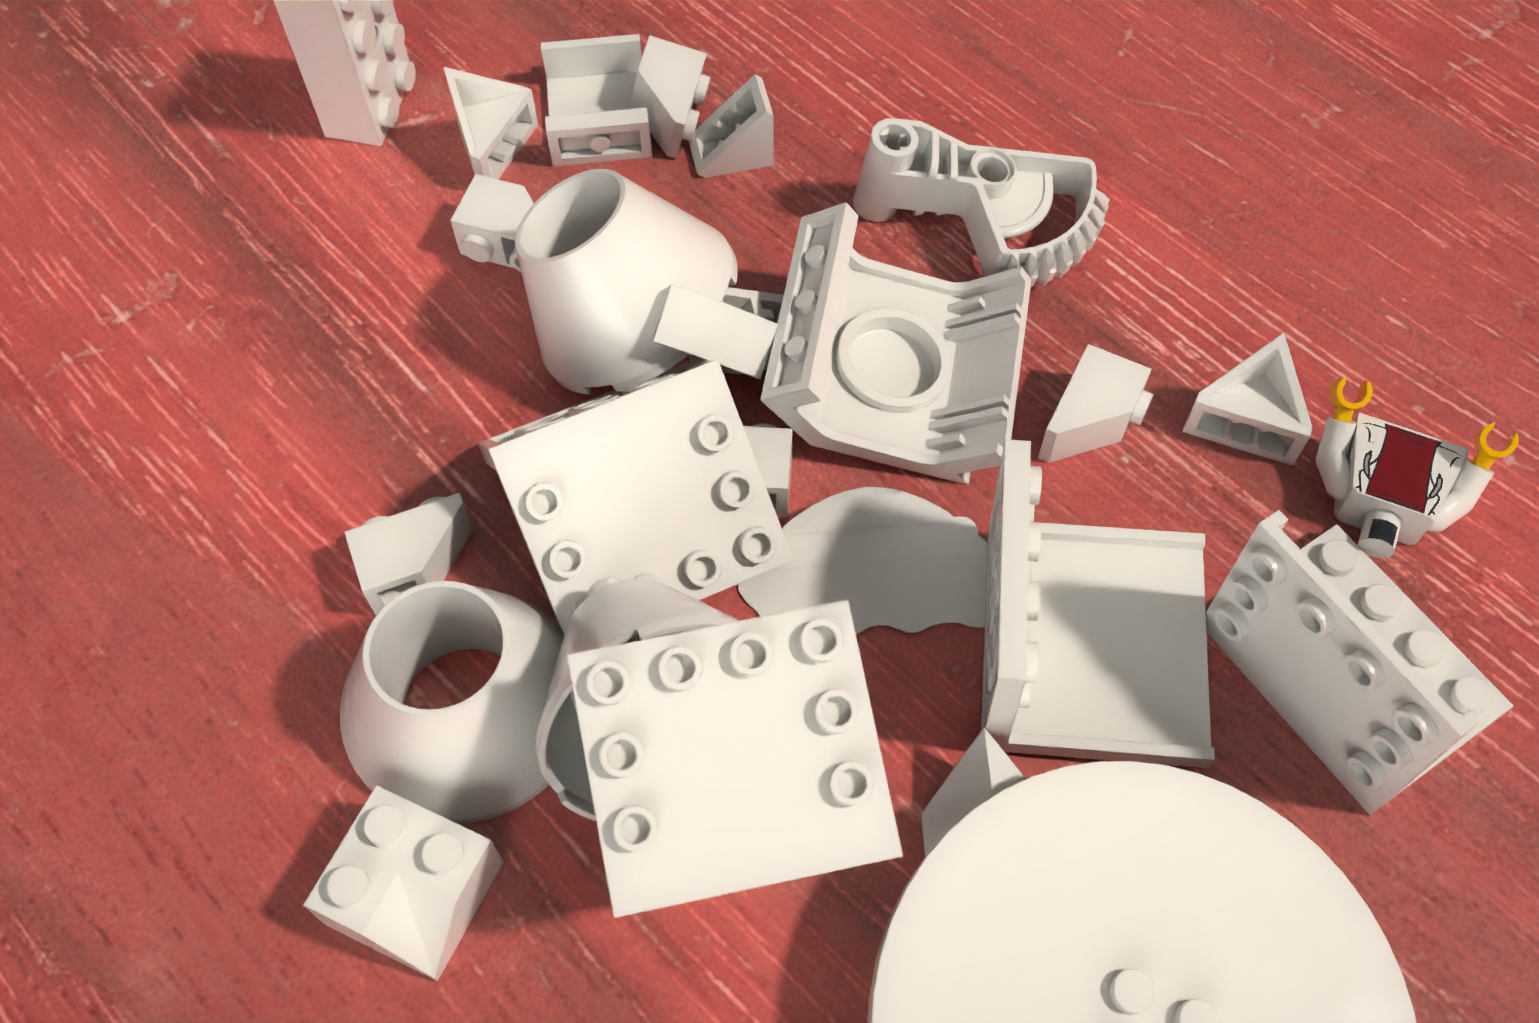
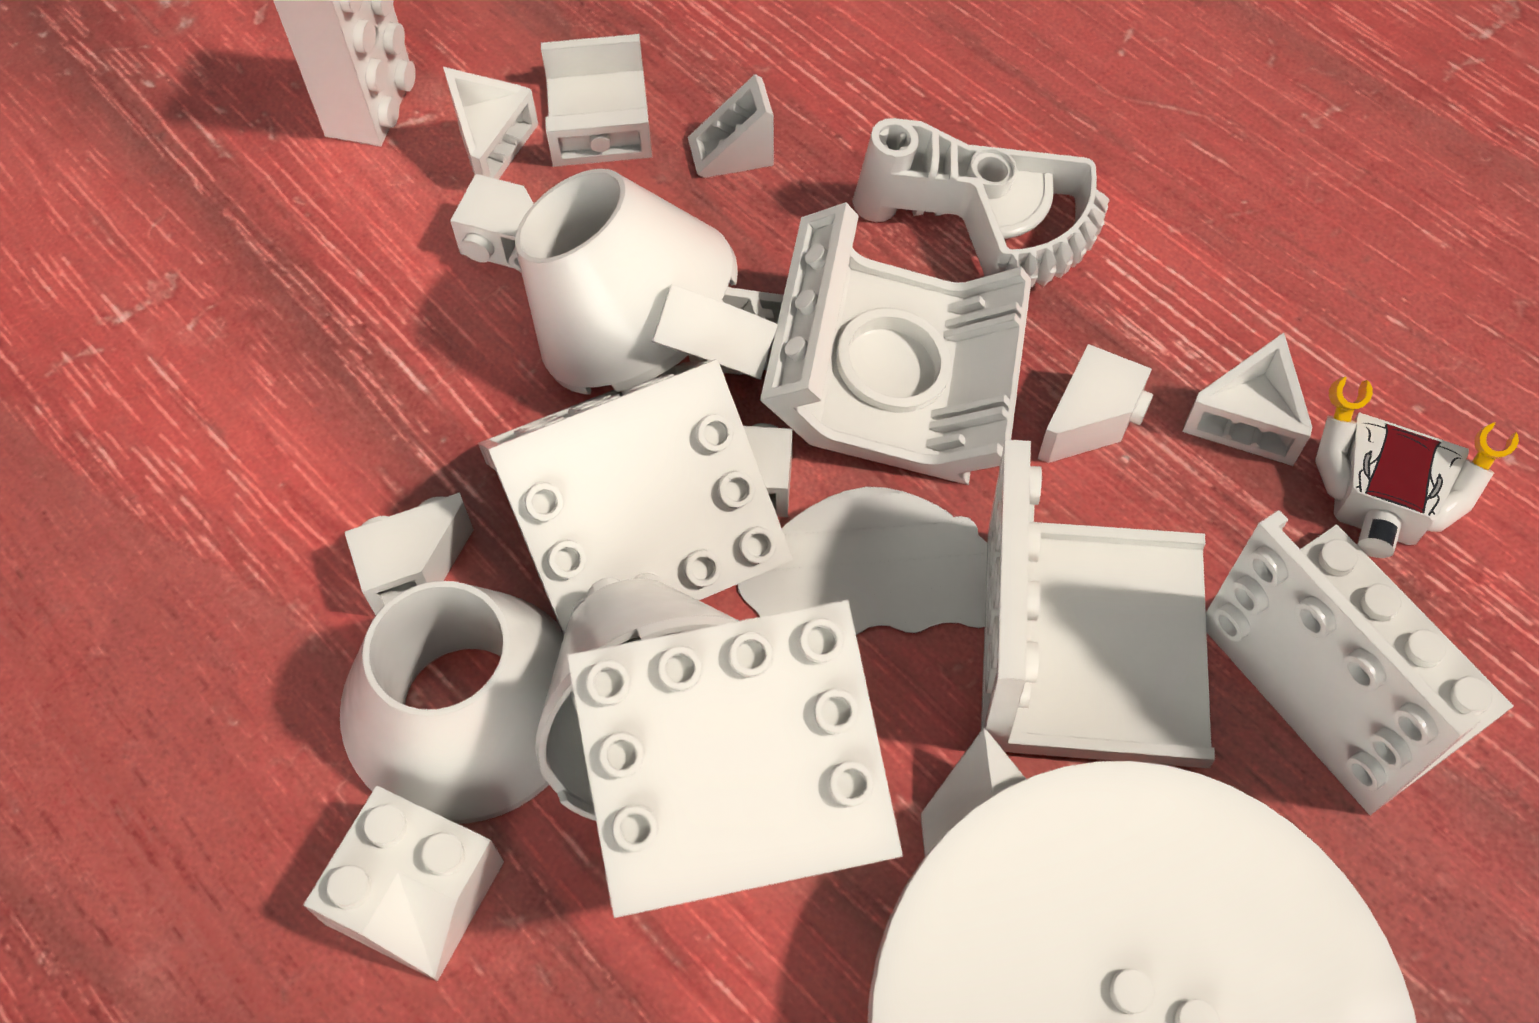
white slope [631,35,710,158] -> none

